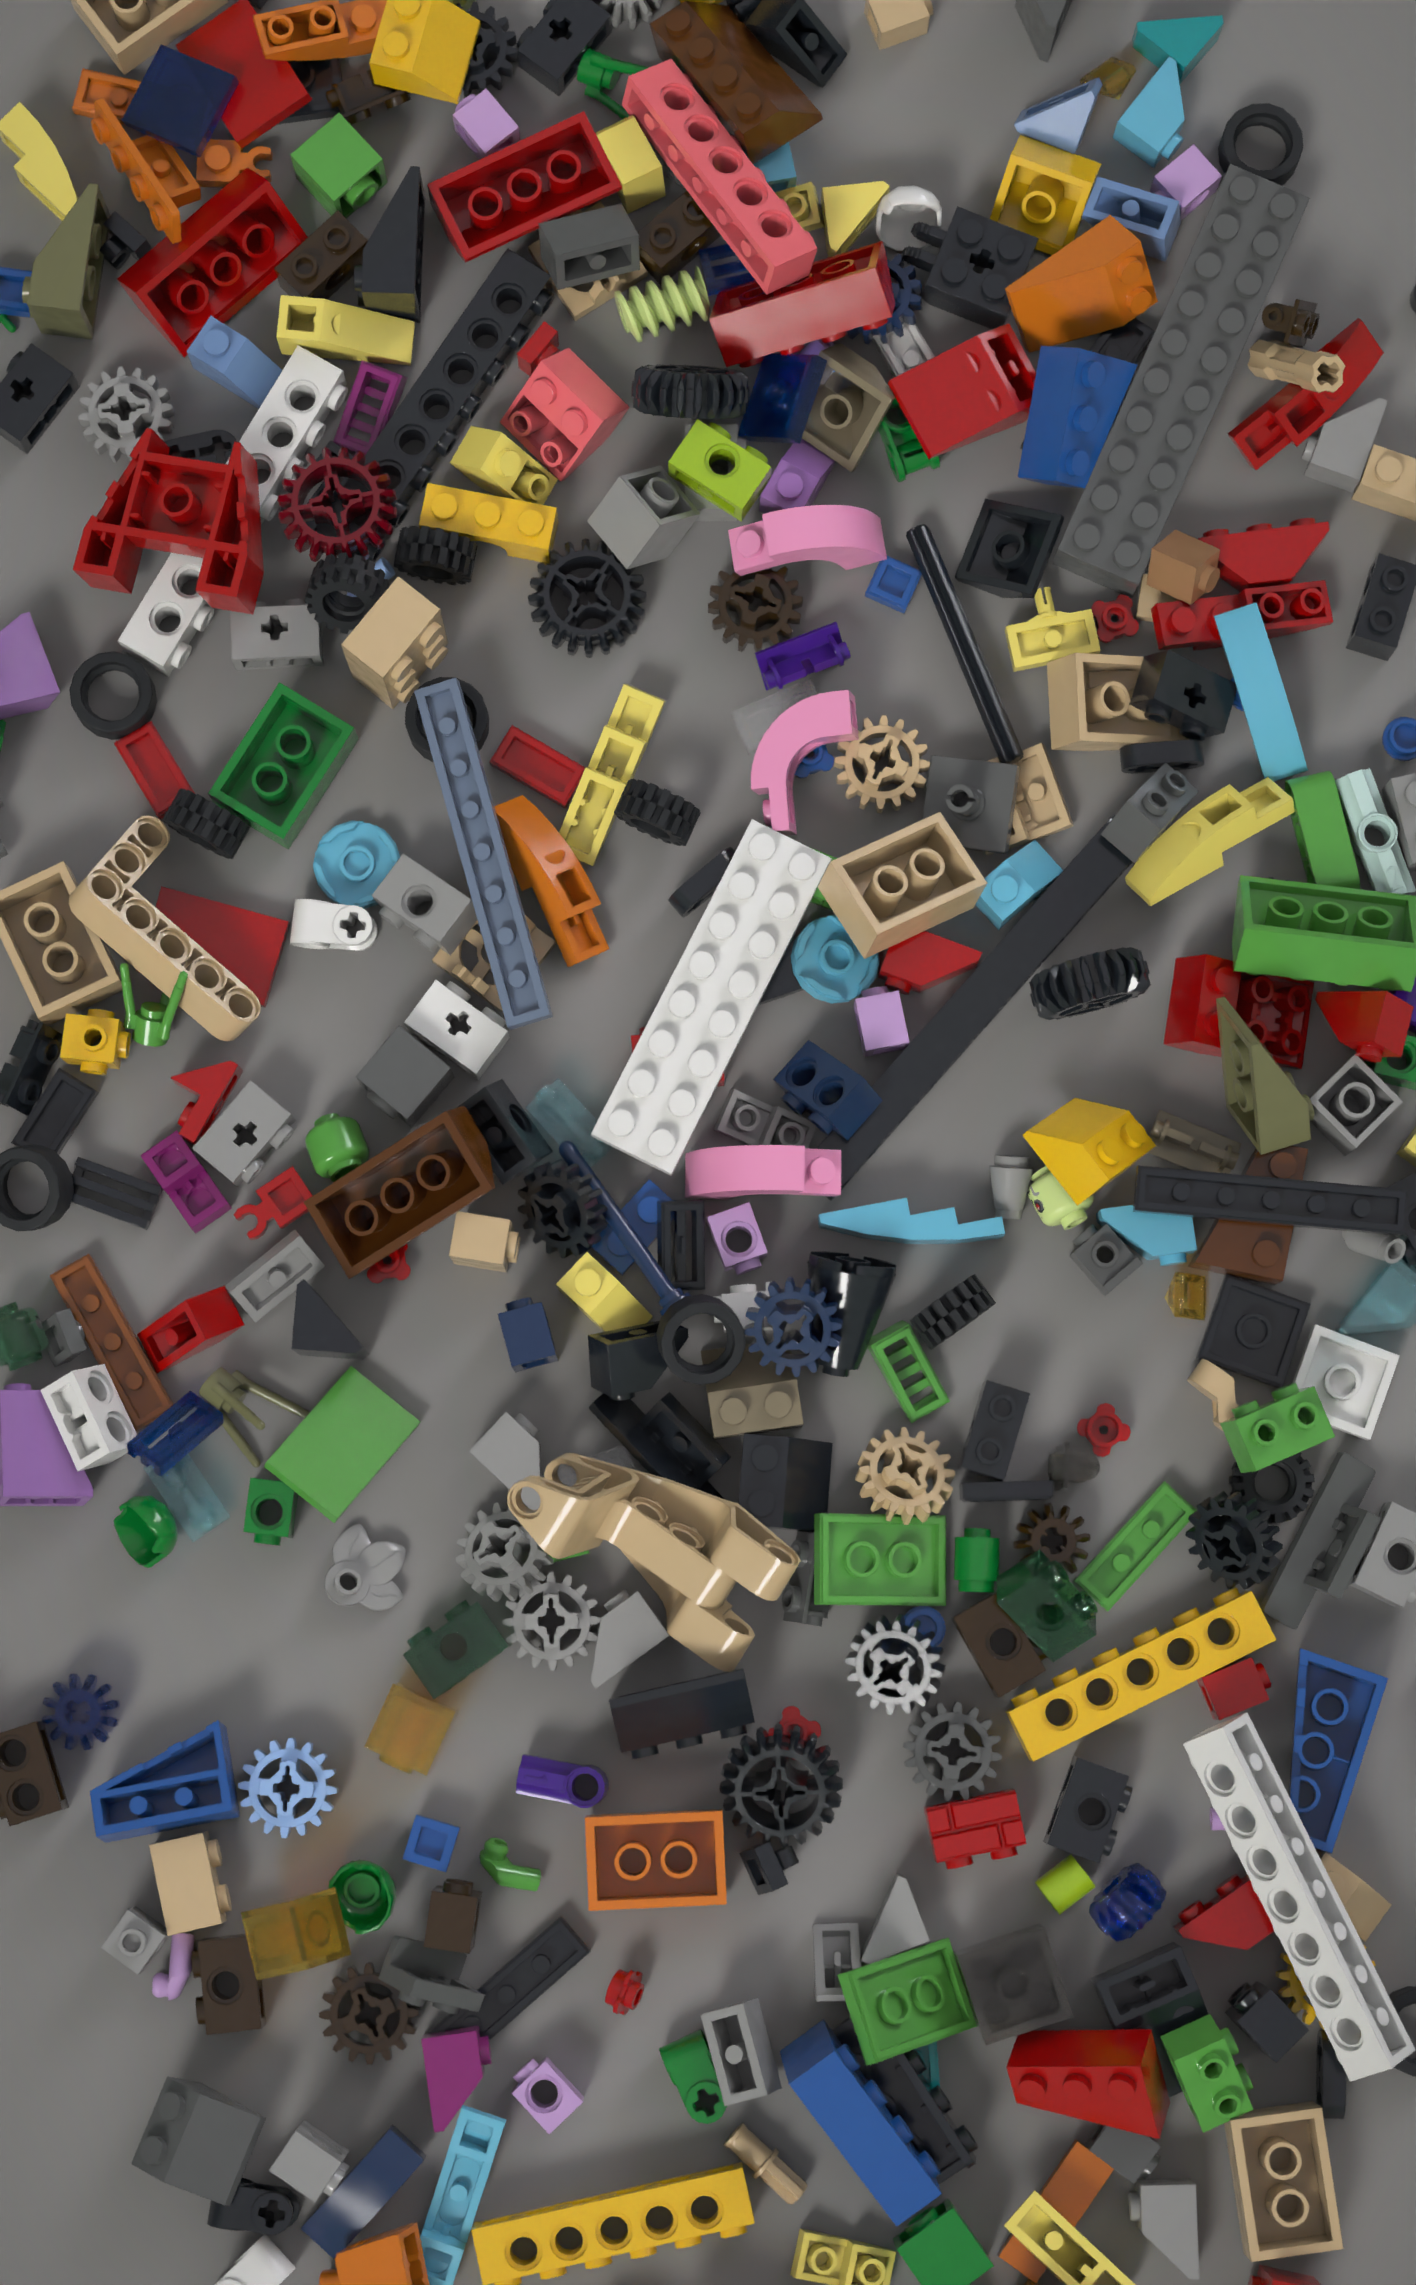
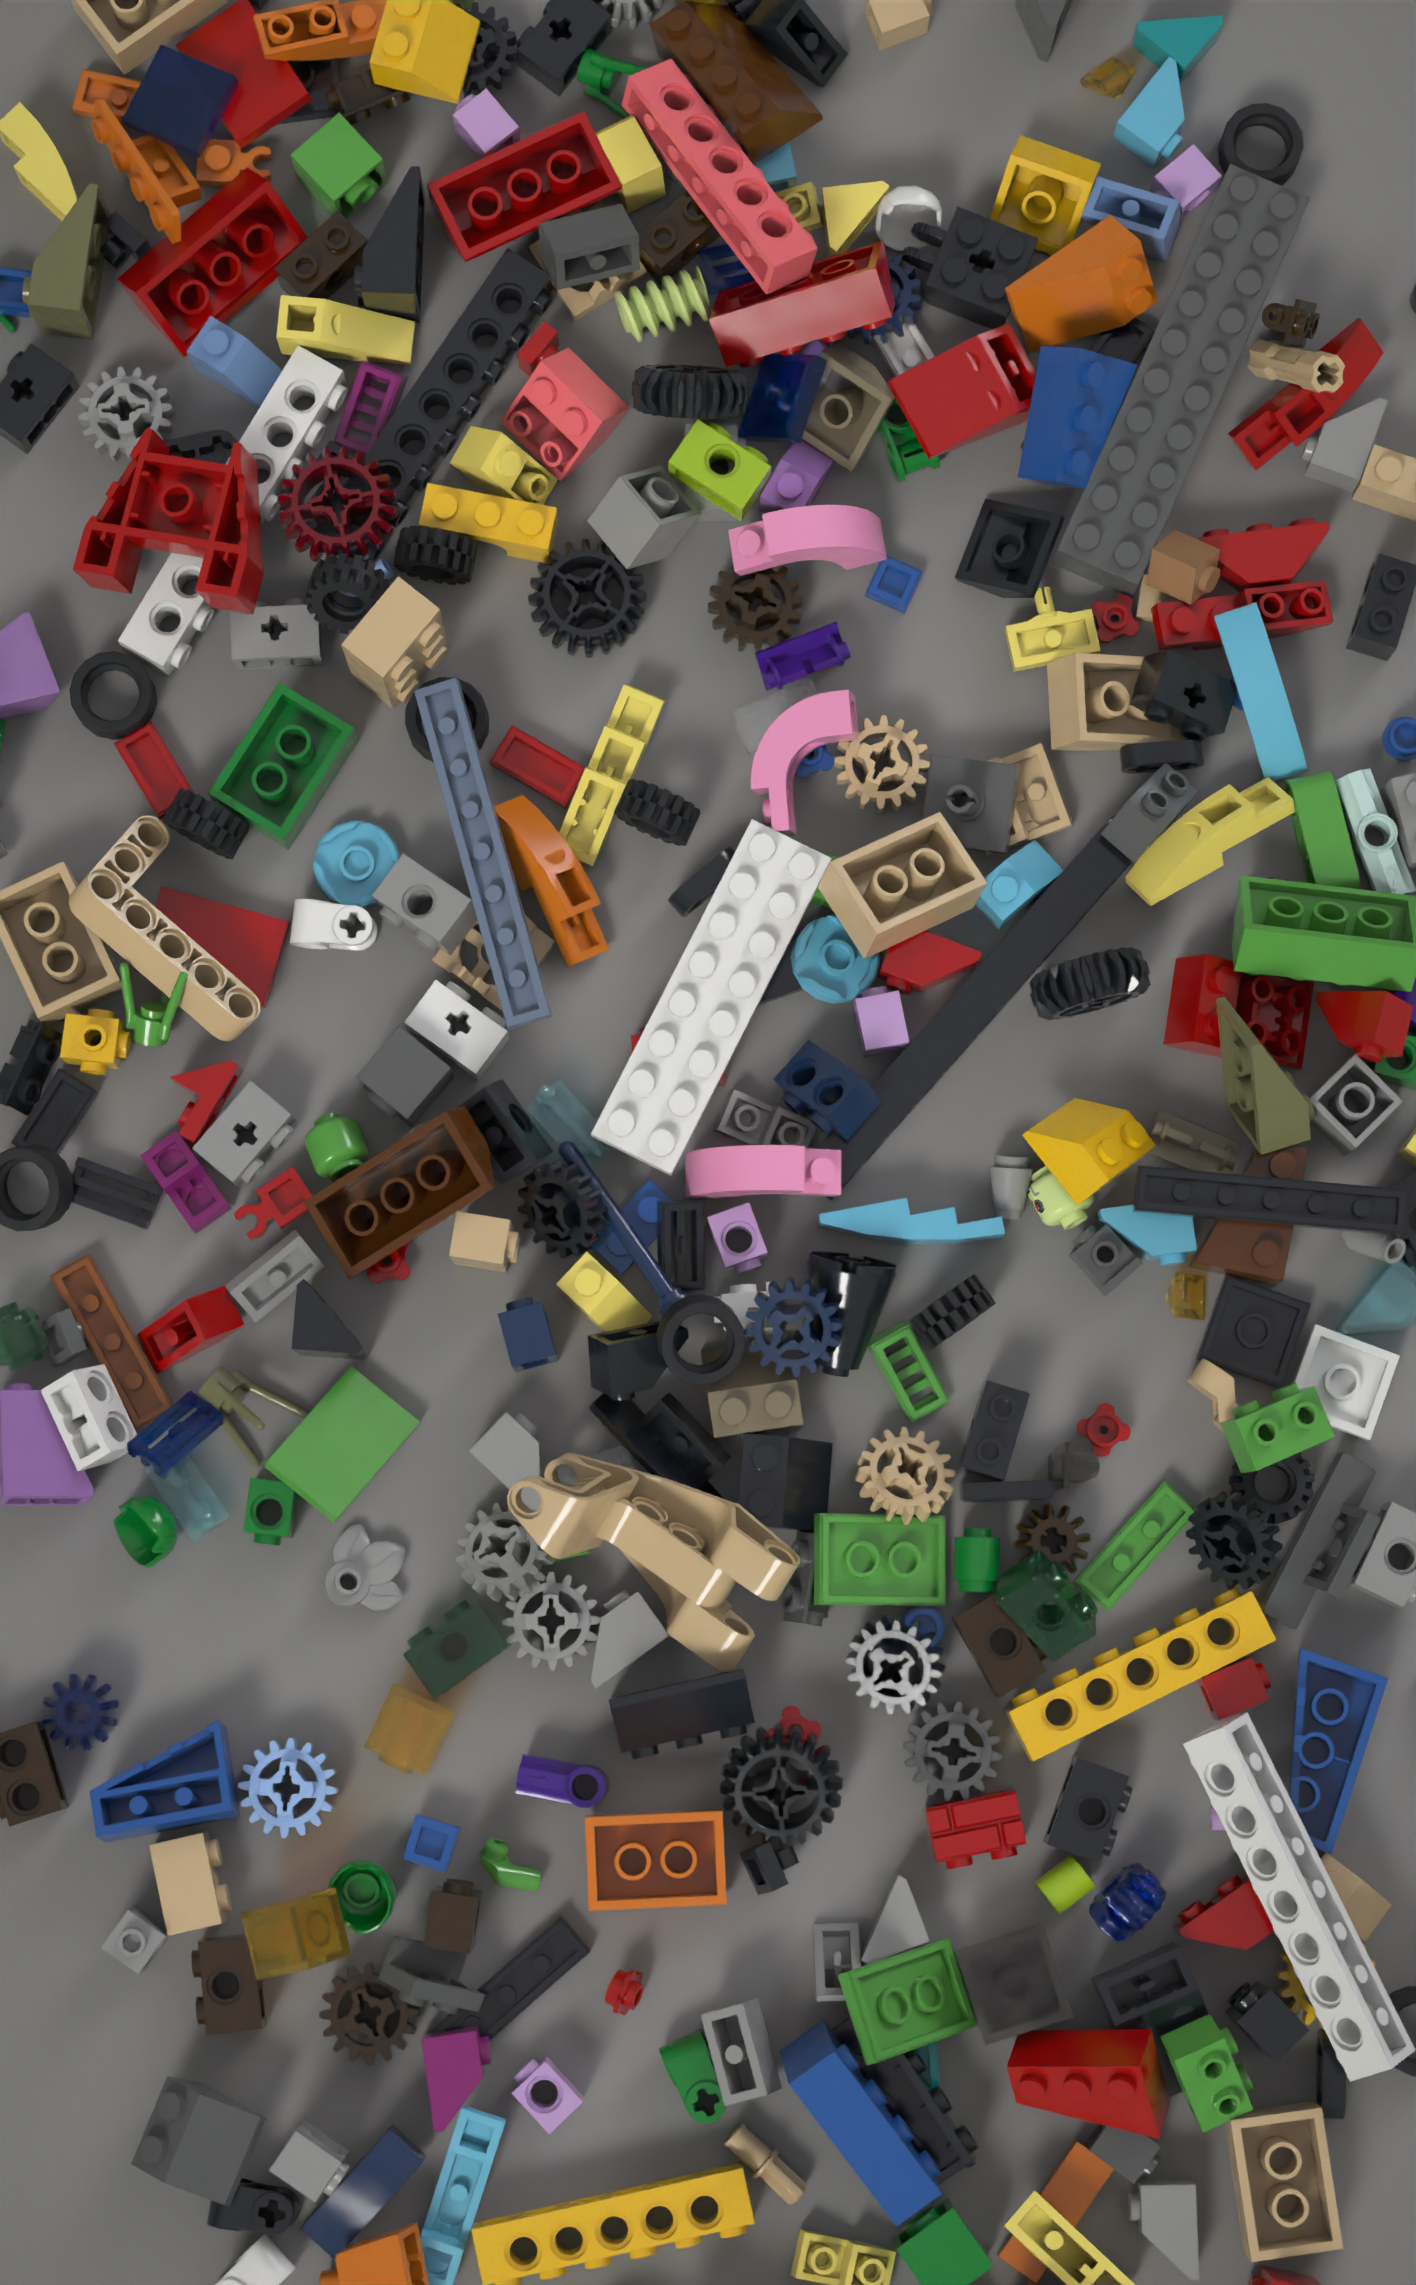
lavender arm [152,1933,195,2000] -> none
black axle [906,524,1024,764] -> none
medium blue slope [1014,77,1102,154] -> none

